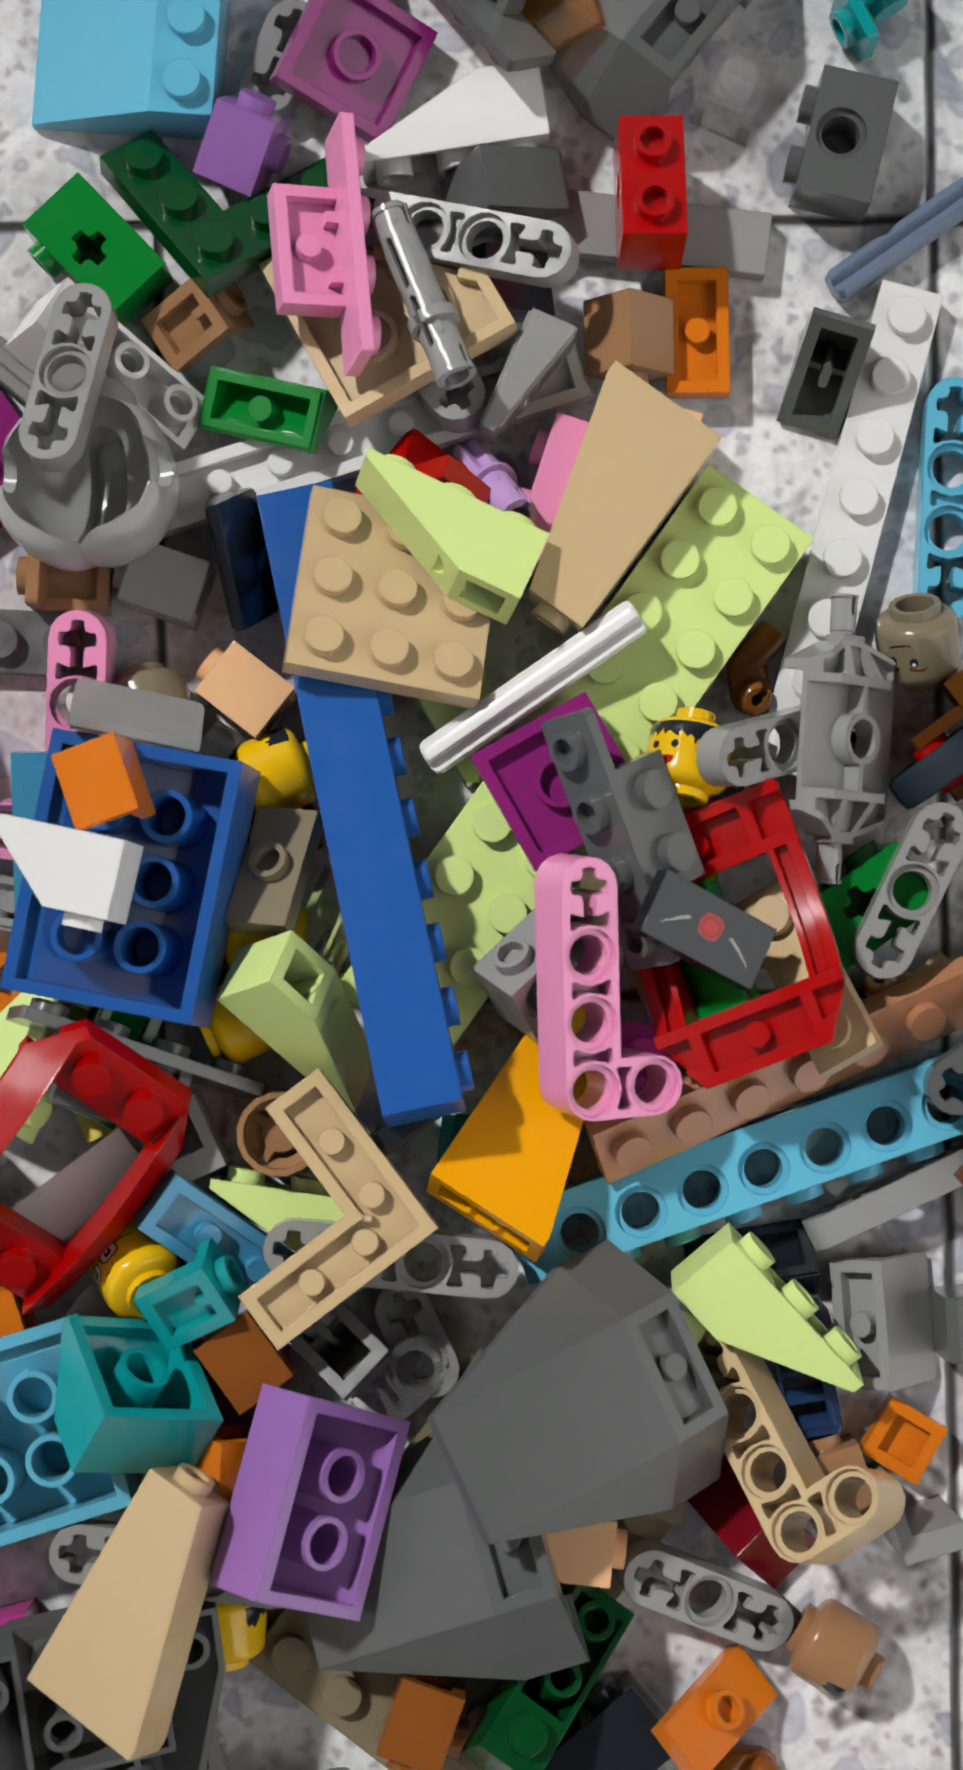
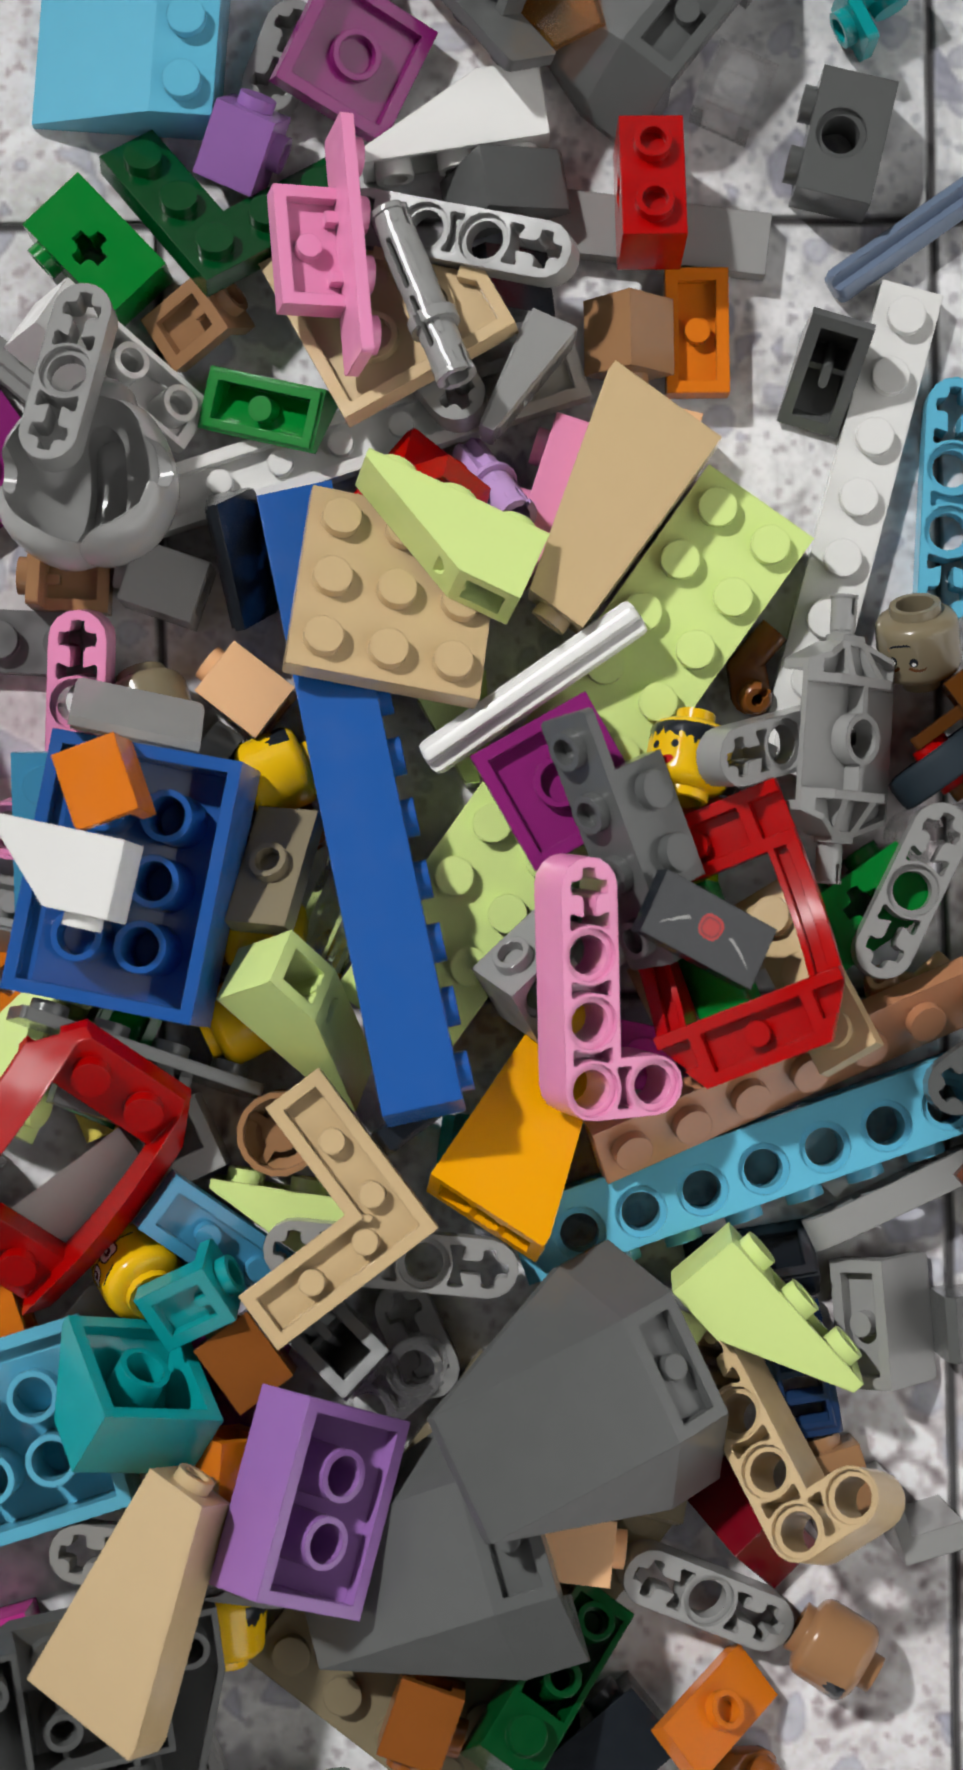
orange plate [859,1392,949,1485] -> none

